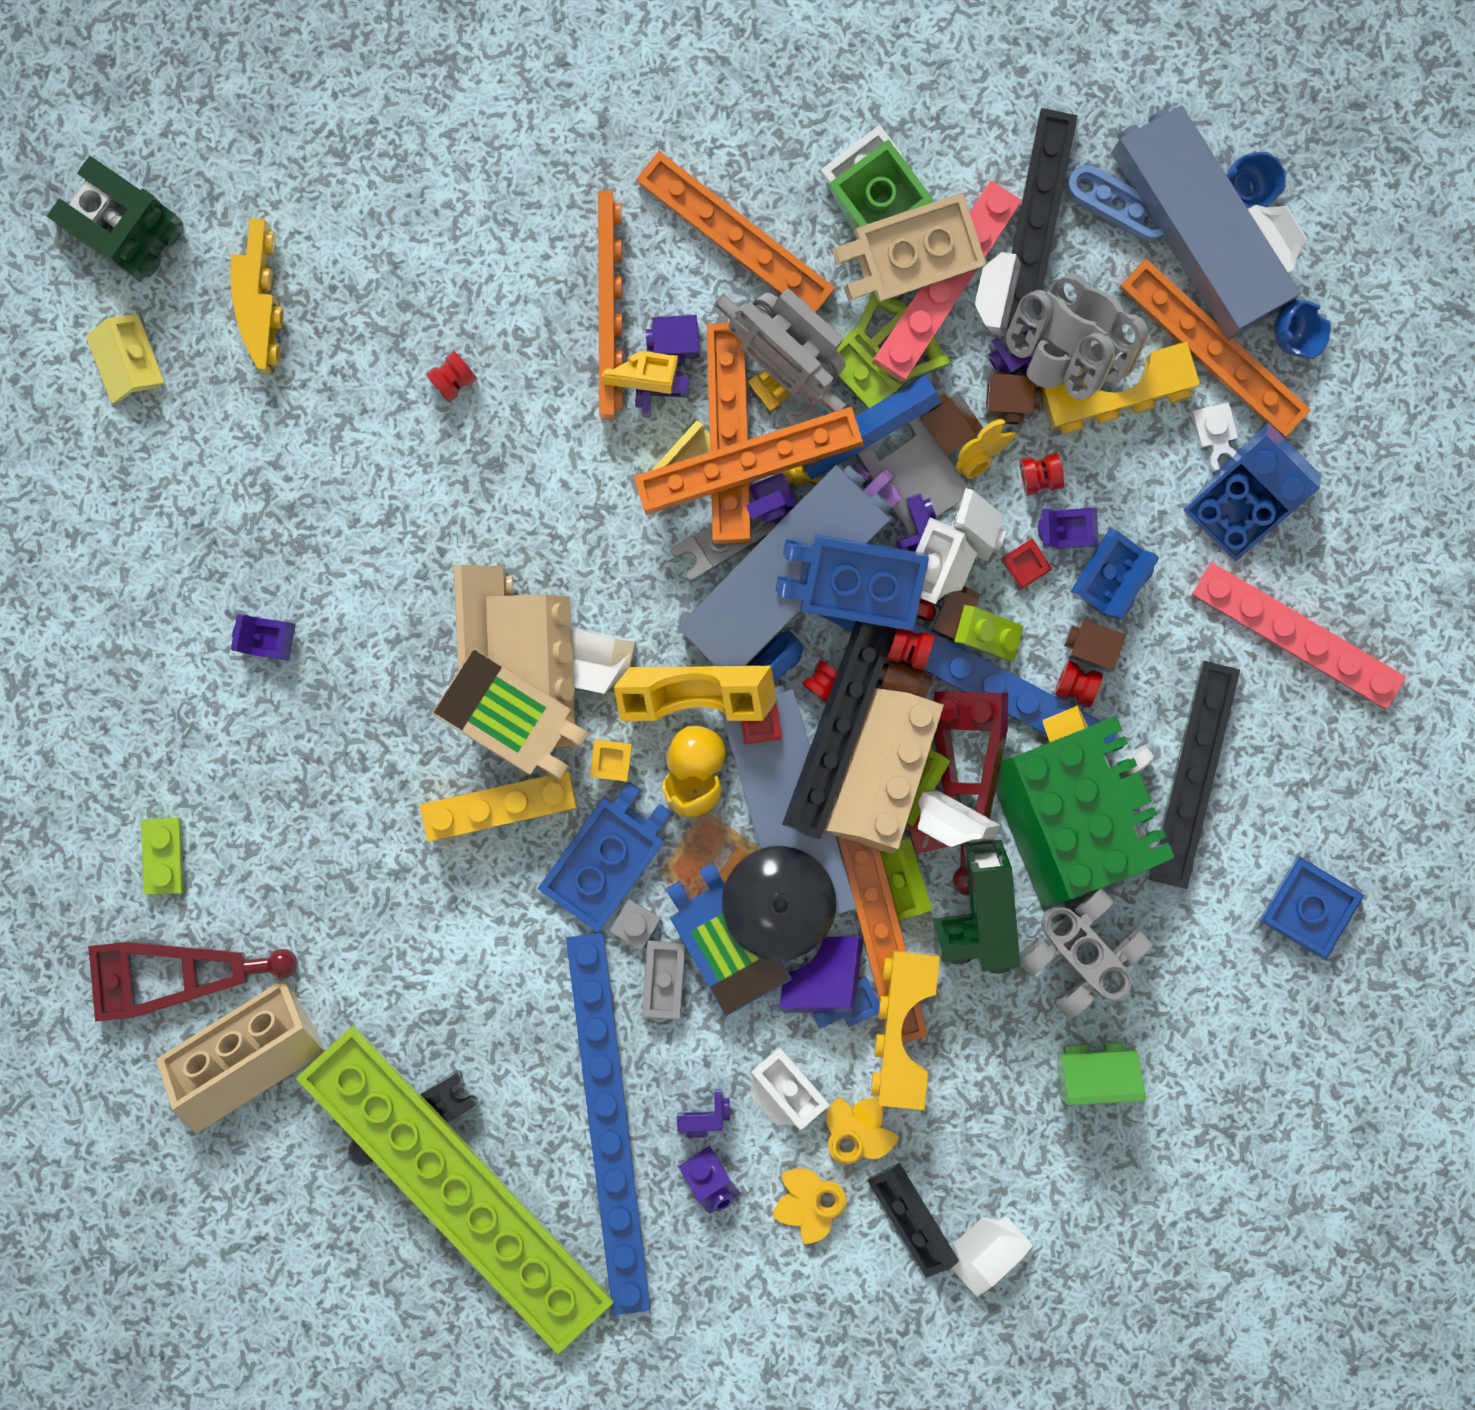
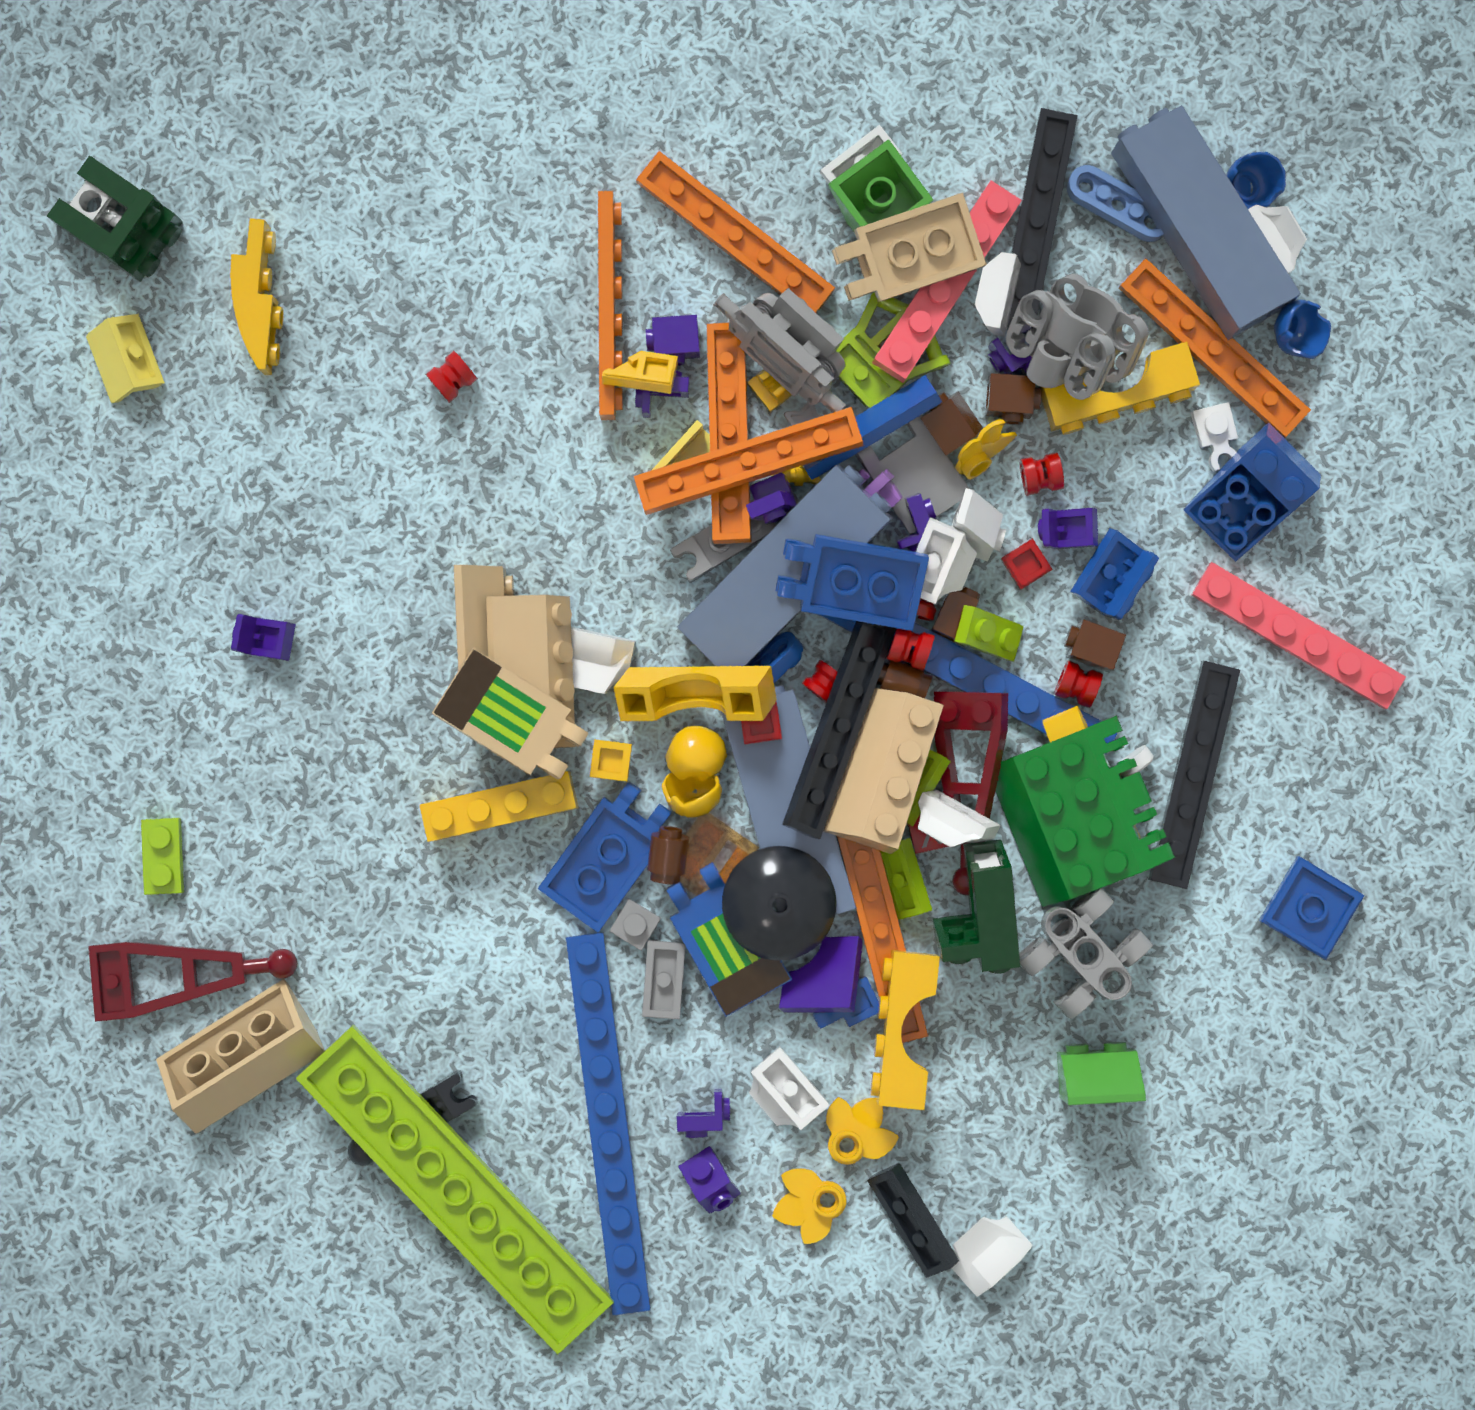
none -> reddish brown brick [647,826,689,884]

